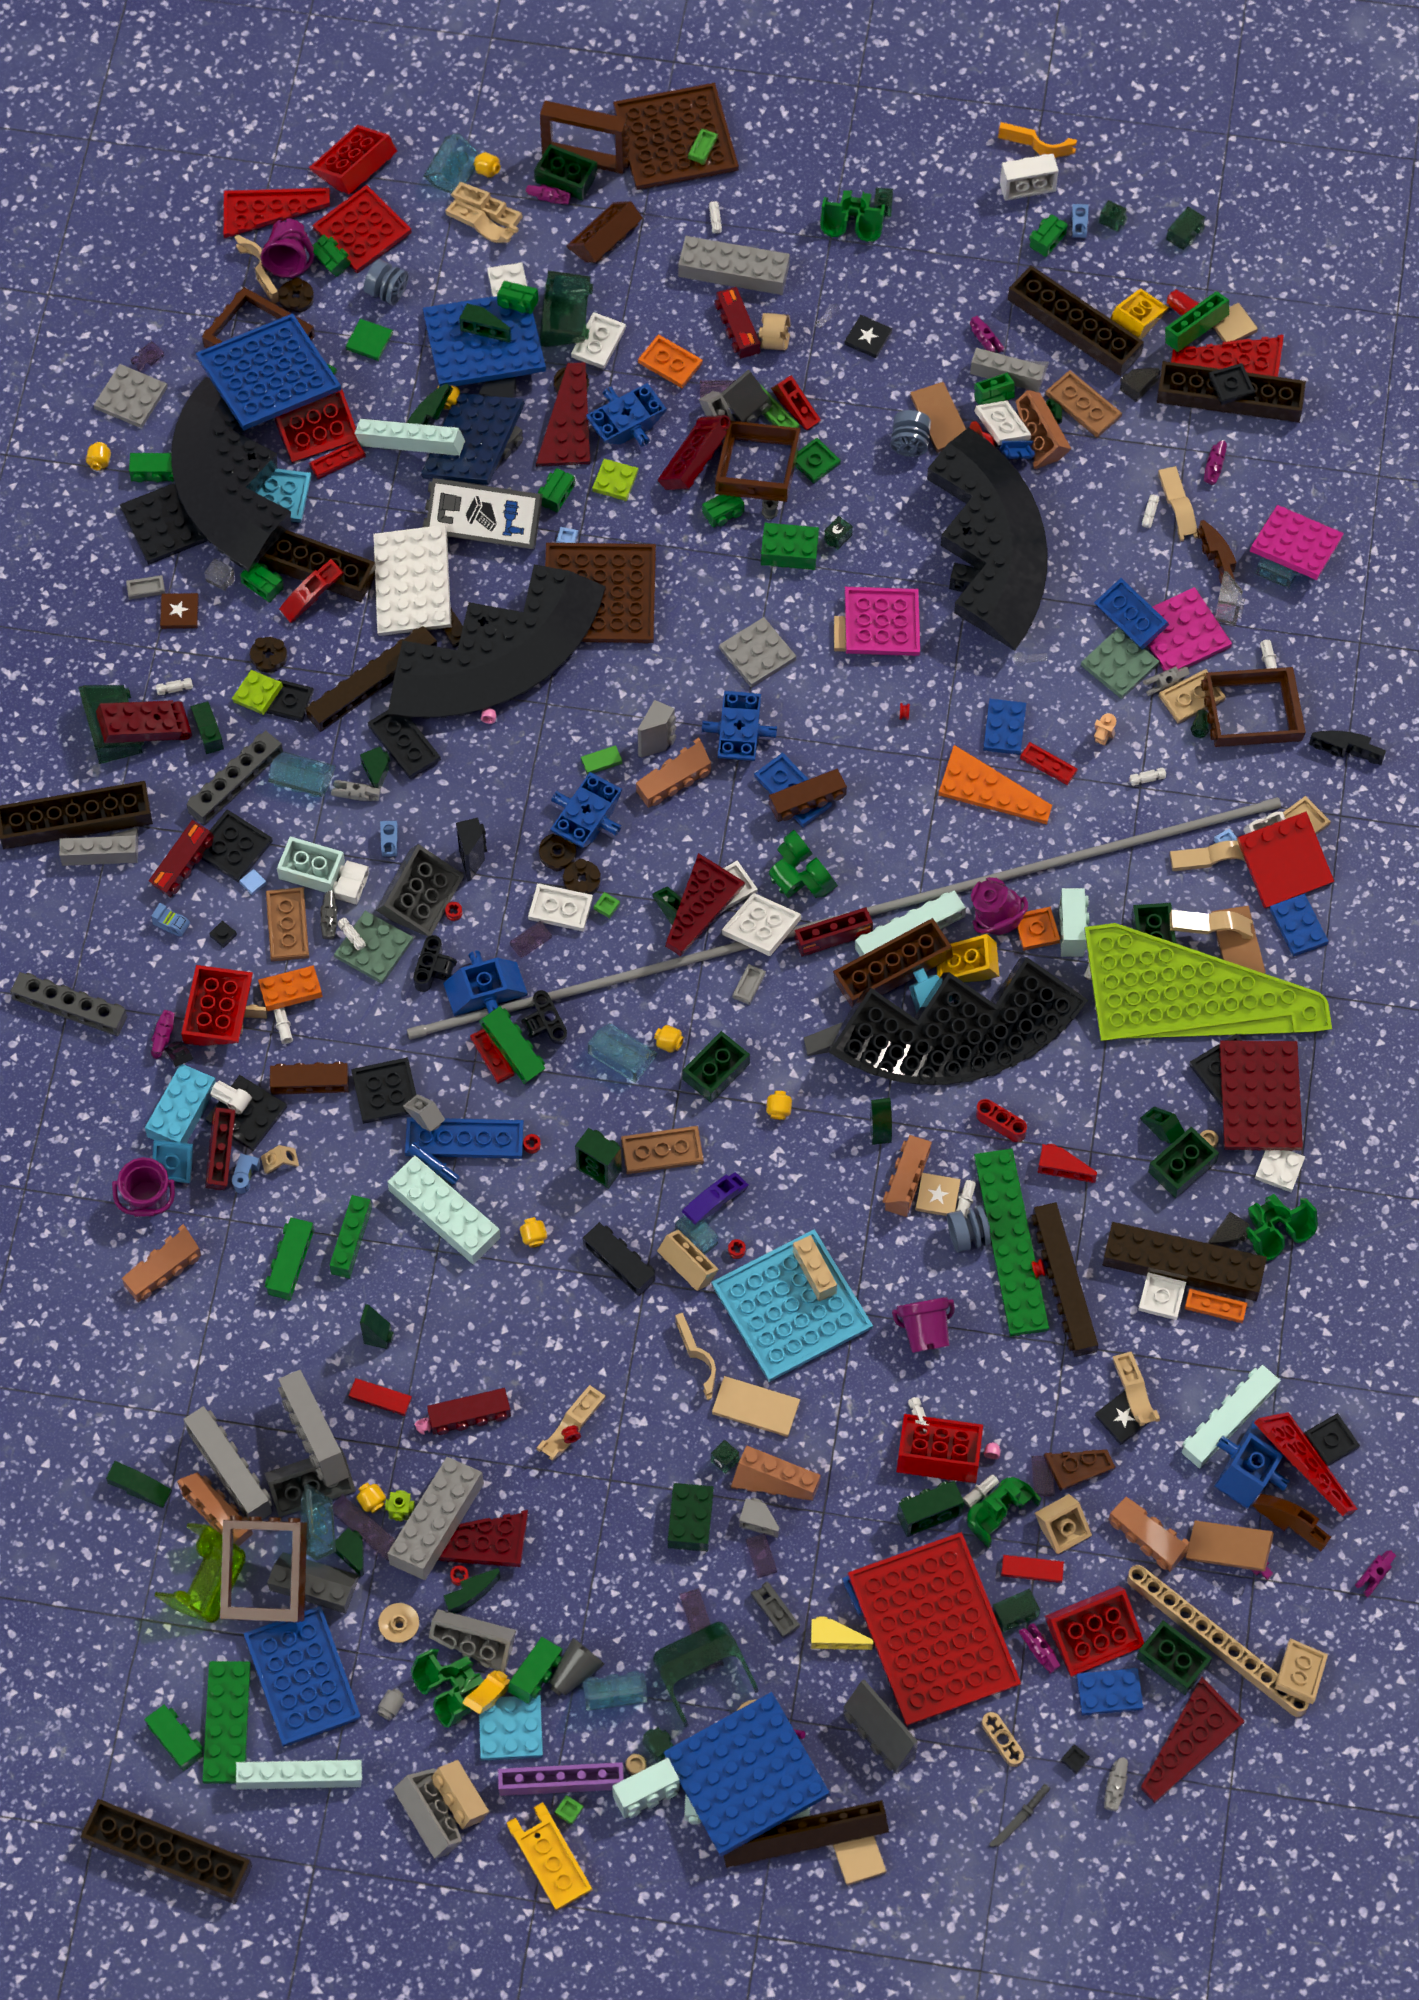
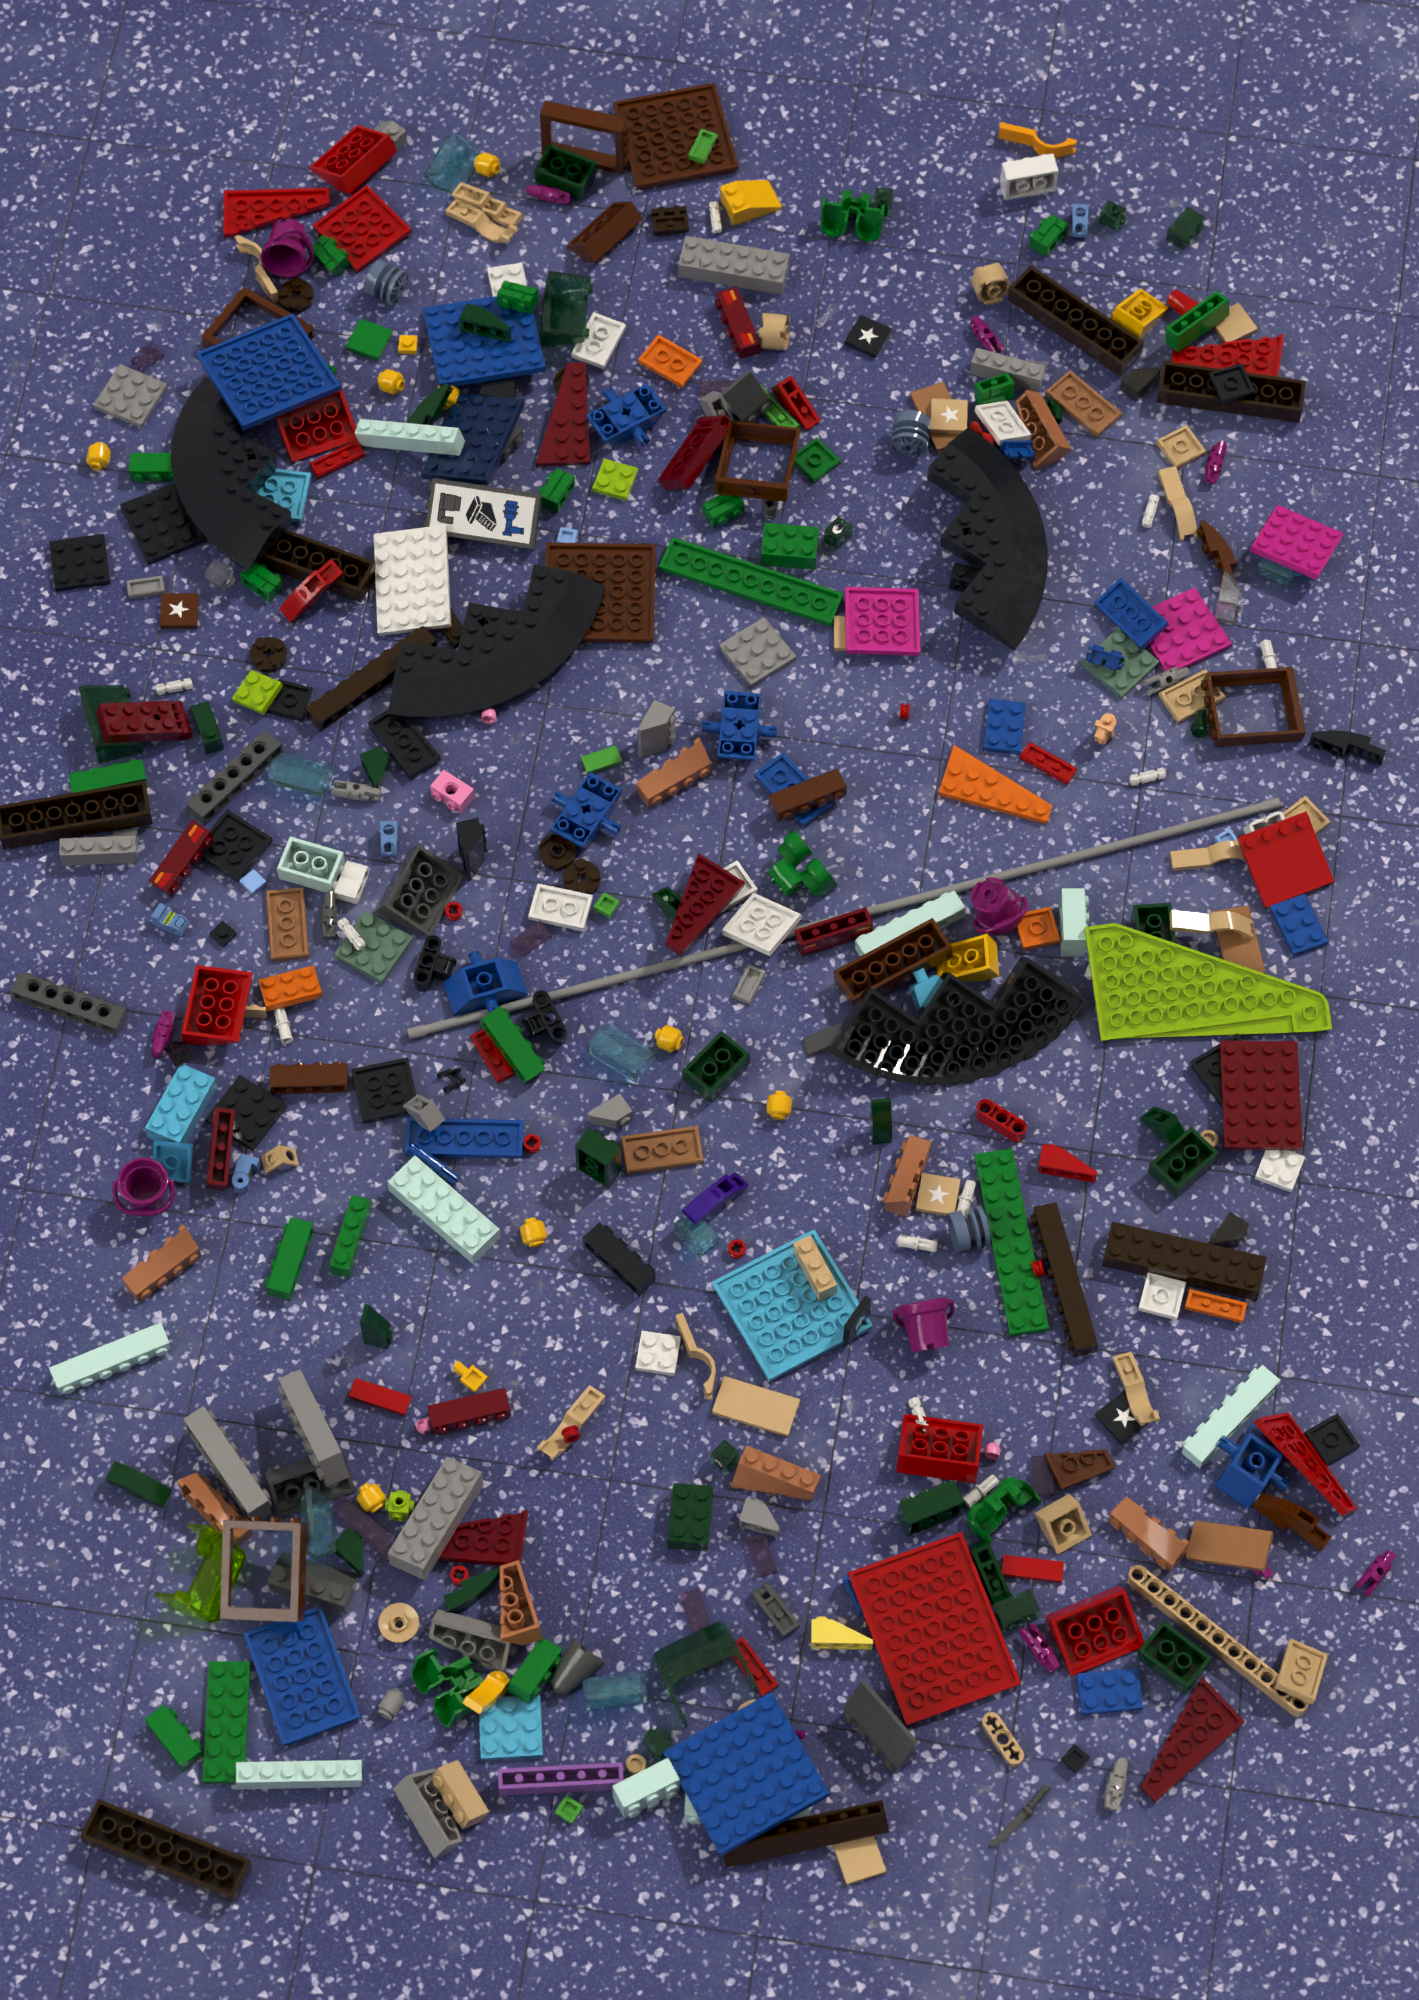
white piece [210,1080,252,1115] -> none
yellow hinge [506,1802,592,1911] -> none
tan brick [657,1229,719,1291] -> none
green piece [1246,1194,1318,1261] -> none
none -> black plate [49,534,111,592]
none -> light aqua brick [49,1322,171,1395]
none -> green brick [68,759,148,793]
none -> light grey slope [373,121,407,154]
none -> yellow head [377,369,405,395]
none -> yellow plate [398,335,418,355]
none -> bright pink brick [430,770,475,814]
none -> black piece [437,1068,466,1092]
none -> yellow plate [453,1361,488,1393]
none -> nougat wedge [500,1560,543,1645]
none -> light grey slope [587,1094,633,1129]
none -> white plate [635,1331,681,1376]
none -> dark brown plate [651,205,689,236]
none -> green plate [659,537,844,627]
none -> yellow slope [720,180,782,226]
none -> red tile [726,1636,779,1697]
none -> black tile [843,1296,872,1345]
none -> white axle [898,1234,938,1252]
none -> tan tile [930,399,968,434]
none -> dark green slope [968,1540,1013,1607]
none -> tan brick [971,263,1011,305]
none -> blue hinge [1085,645,1125,671]
none -> tan tile [1156,425,1206,469]

